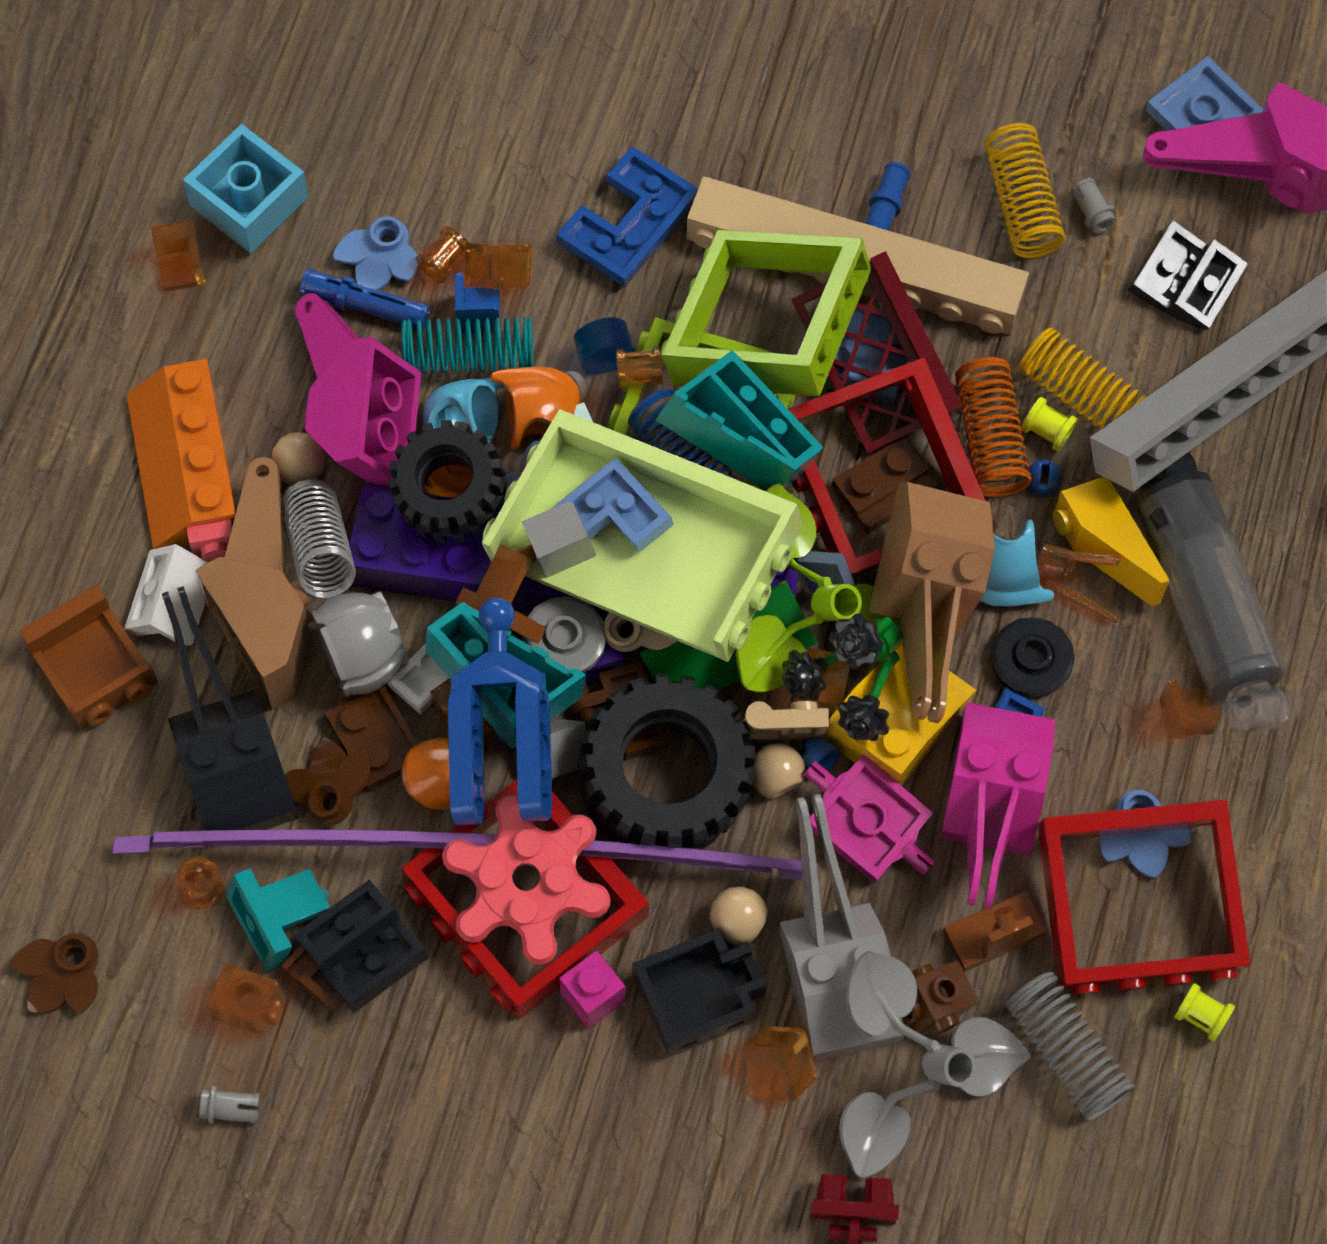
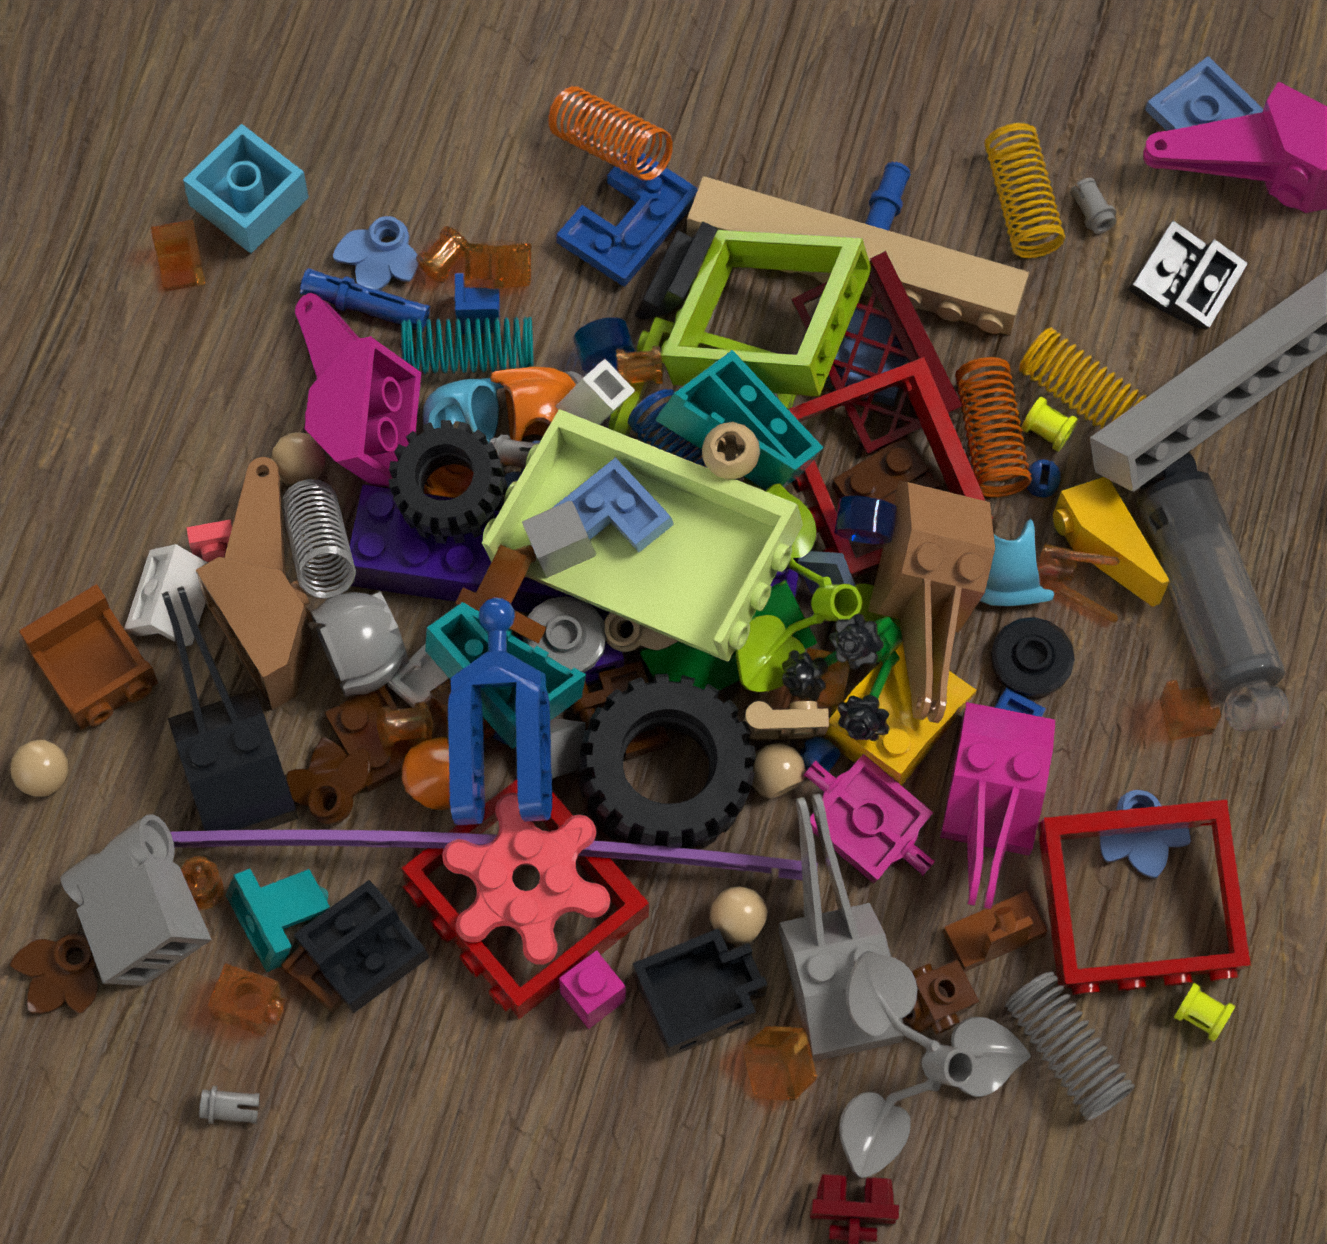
orange slope [126,358,237,549] -> none
none -> tan piece [10,740,69,797]
none -> light grey piece [60,814,212,986]
none -> clear orange bush [376,701,433,748]
none -> light grey pin [489,434,539,469]
none -> orange piece [548,86,673,181]
none -> white brick [555,359,635,425]
none -> black slope [634,221,718,319]
none -> tan piece [702,422,760,479]
none -> clear blue piece [834,496,897,544]

